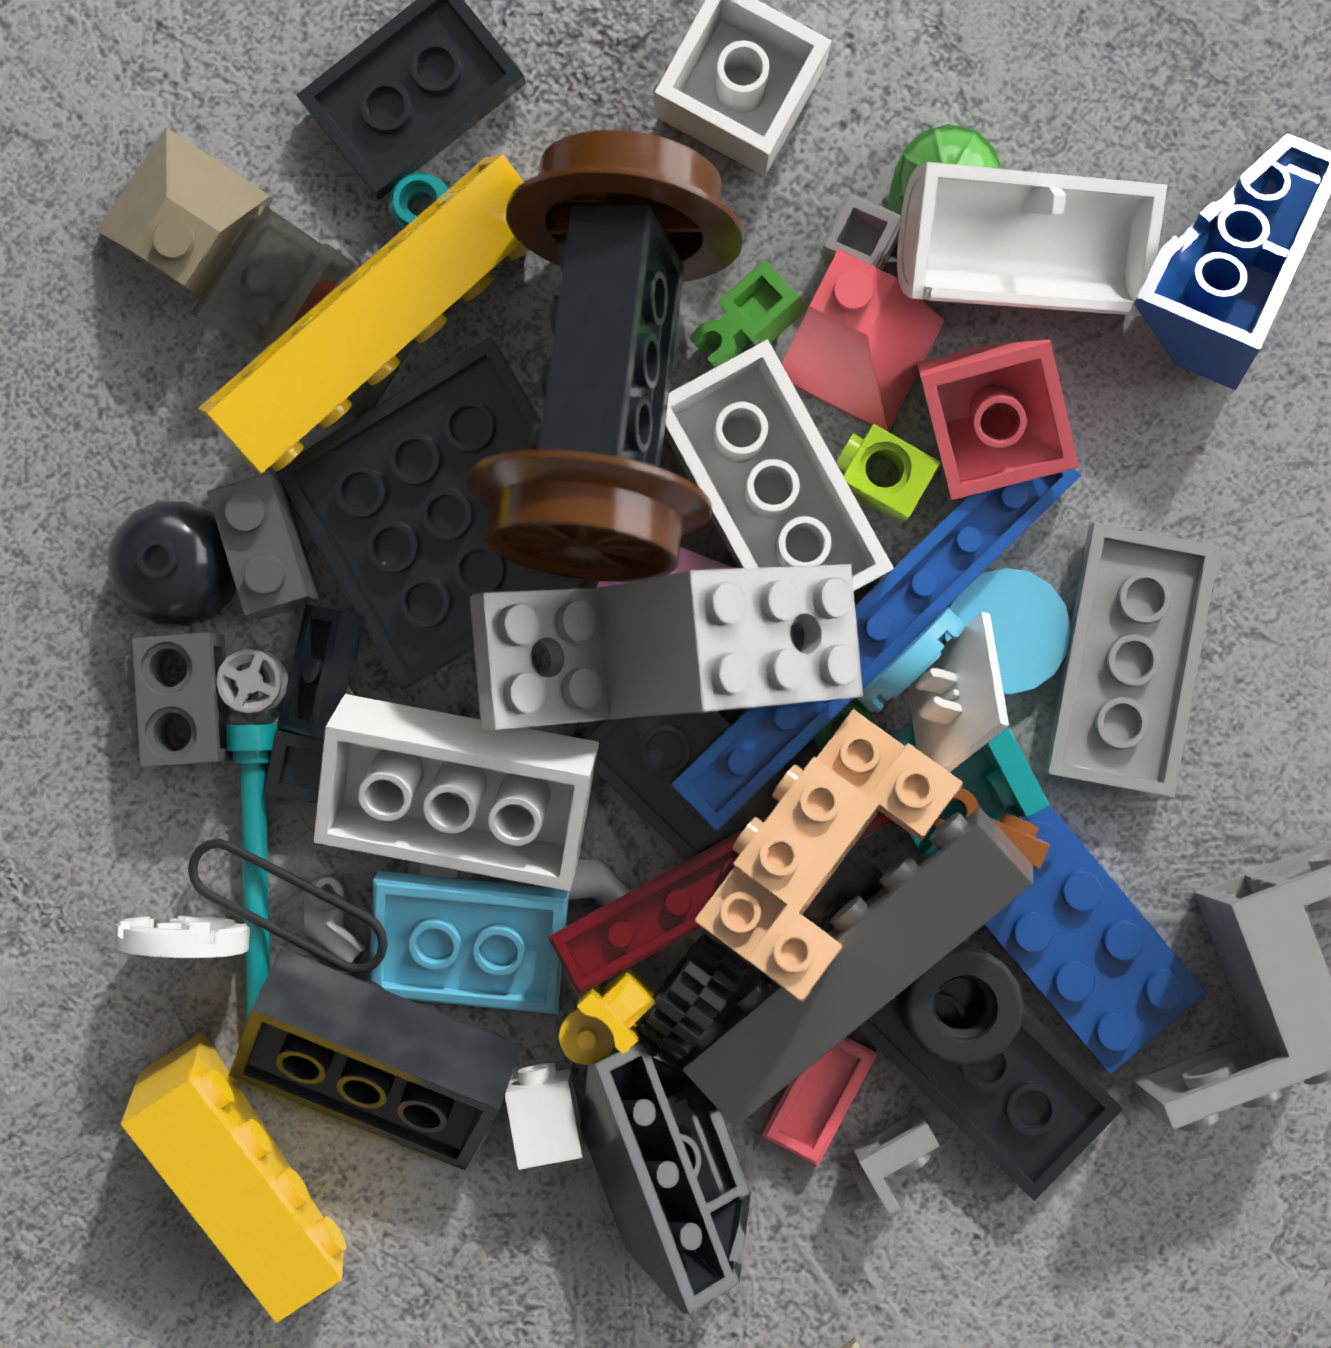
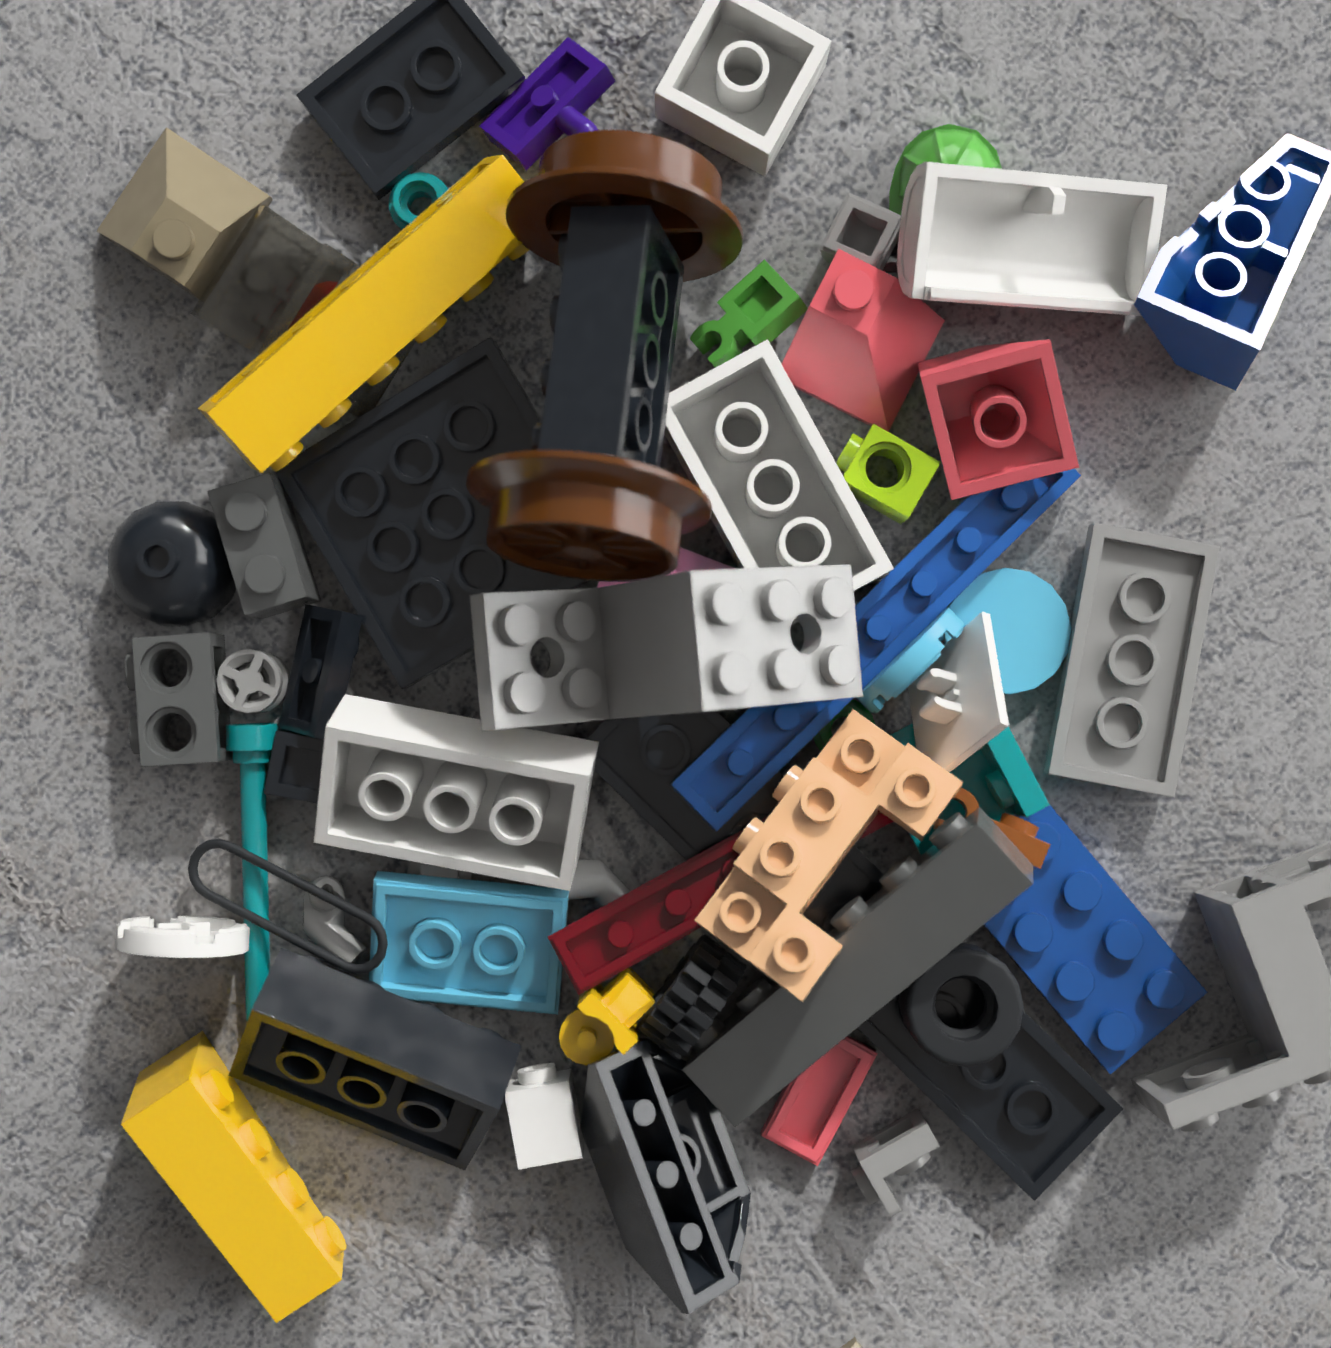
none -> dark purple plate [479,37,615,171]

